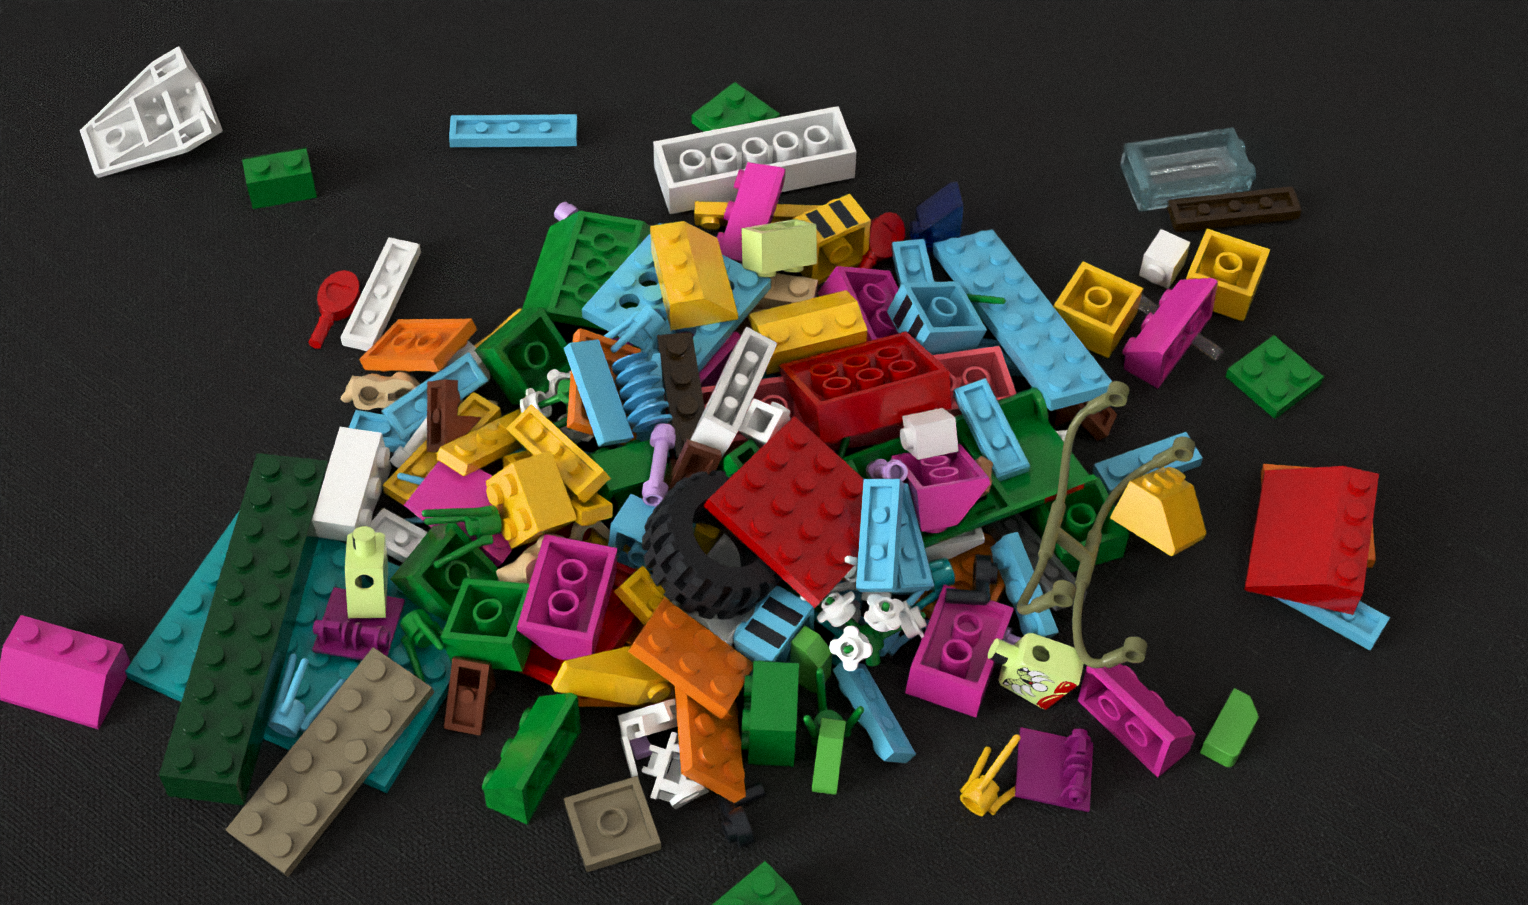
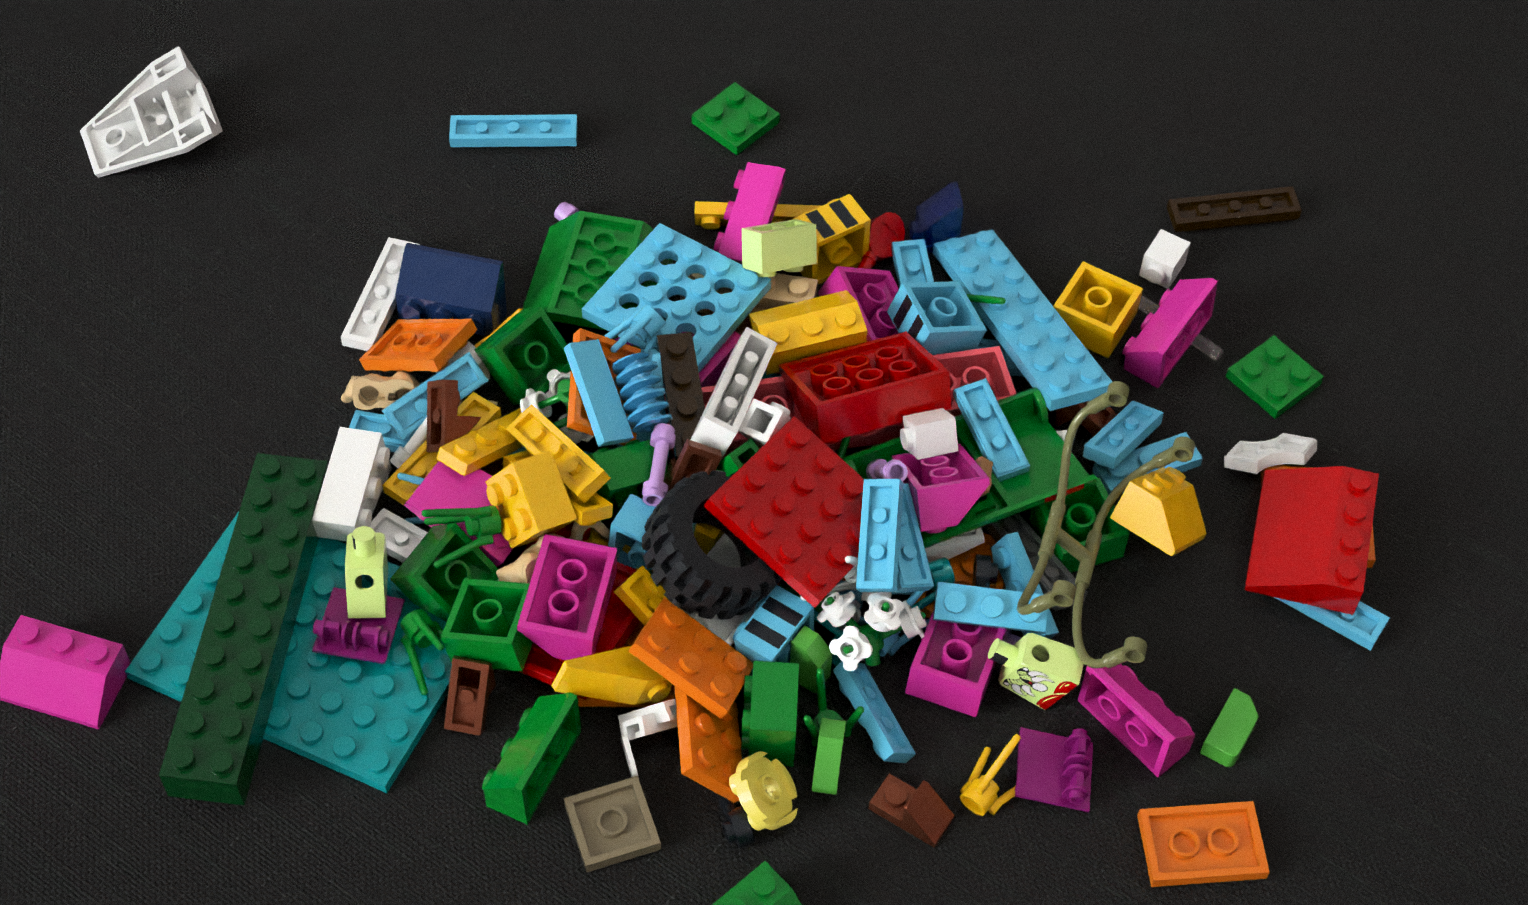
dark tan plate [225,647,434,877] -> none
green slope [242,147,317,209] -> none
medium azure plant [268,654,345,738] -> none
red piece [308,270,361,349] -> none
lavender piece [629,736,652,760] -> none
white piece [641,732,709,809] -> none
yellow slope [650,221,738,330] -> none
white brick [653,106,857,214] -> none
clear light blue piece [1120,127,1256,212] -> none
yellow brick [1186,229,1270,322] -> none
none -> dark blue slope [395,243,507,337]
none -> light yellow plate [729,751,798,831]
none -> copper slope [868,773,954,848]
none -> medium azure plate [933,582,1048,634]
none -> medium azure plate [1082,401,1163,469]
none -> orange plate [1137,801,1270,887]
none -> white tile [1224,433,1317,474]

